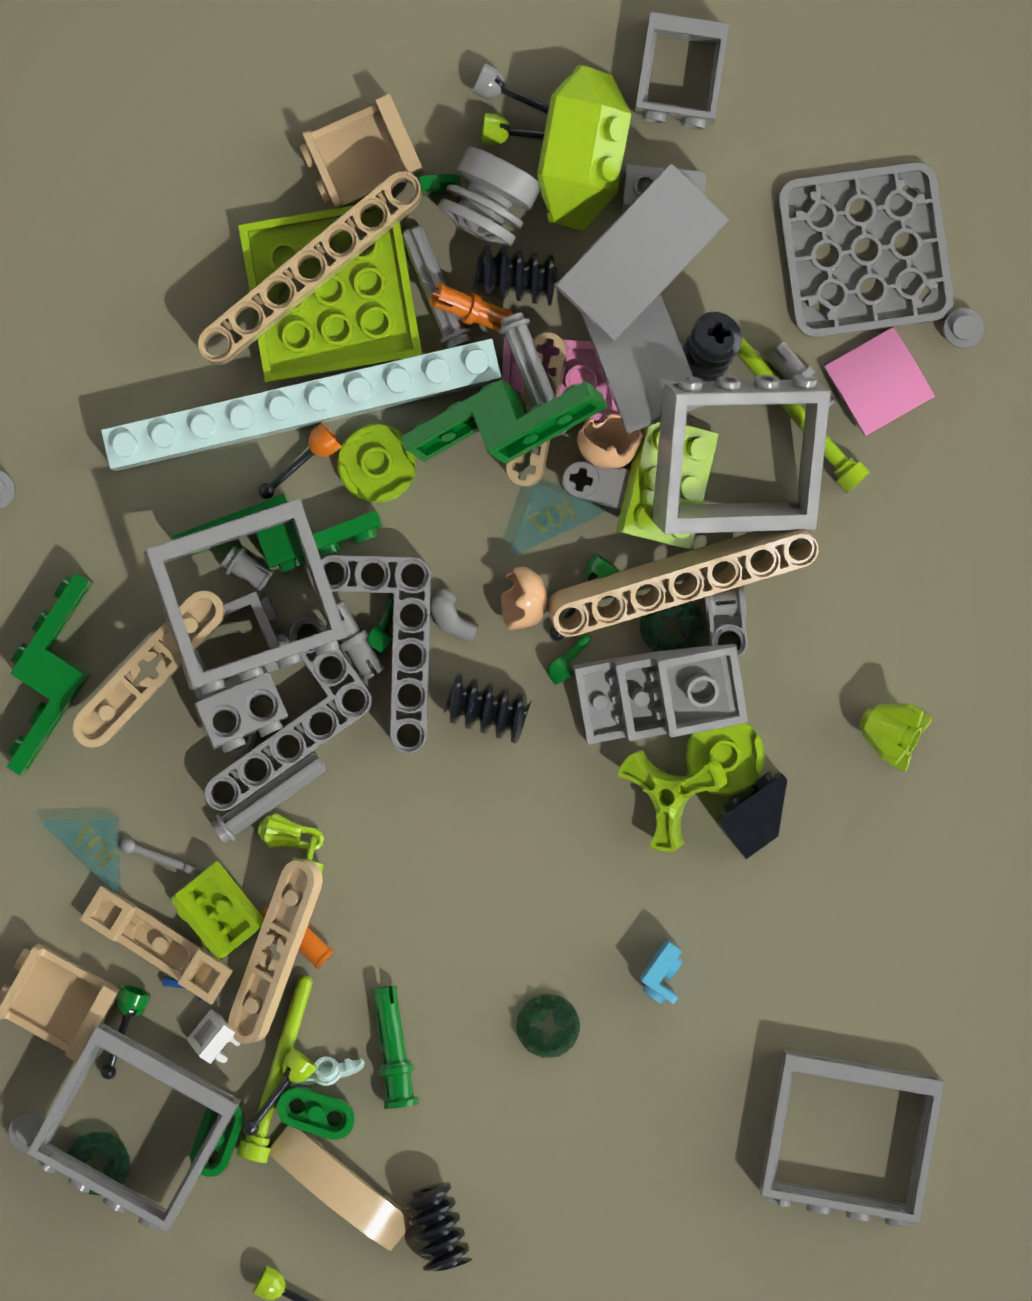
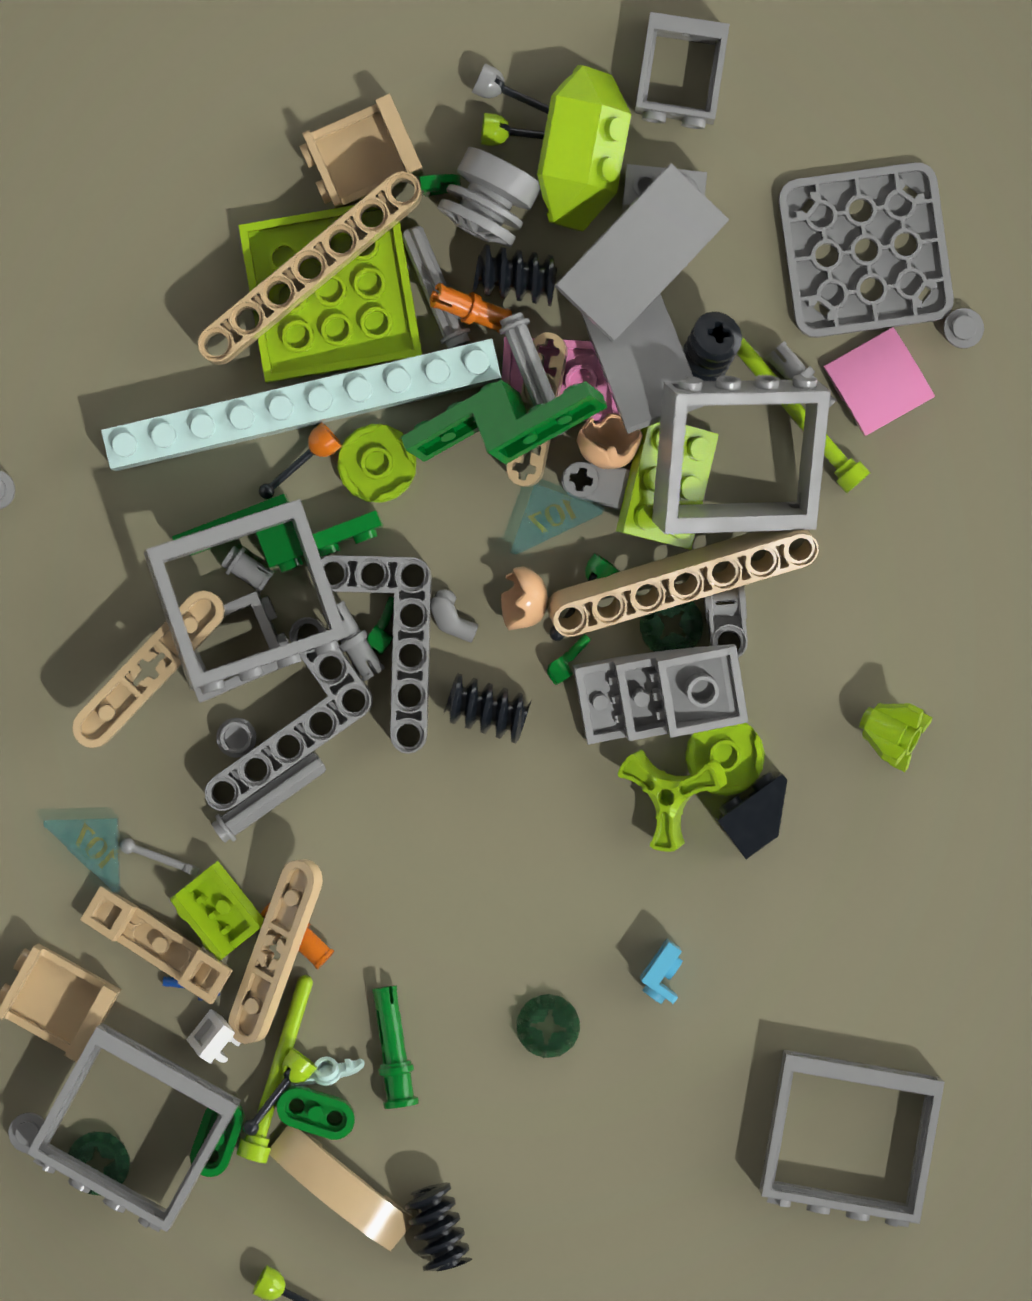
green bracket [7,573,94,776] -> none
green hinge [100,984,151,1080] -> none
light grey brick [194,672,288,753] -> none
lime piece [257,813,324,872] -> none

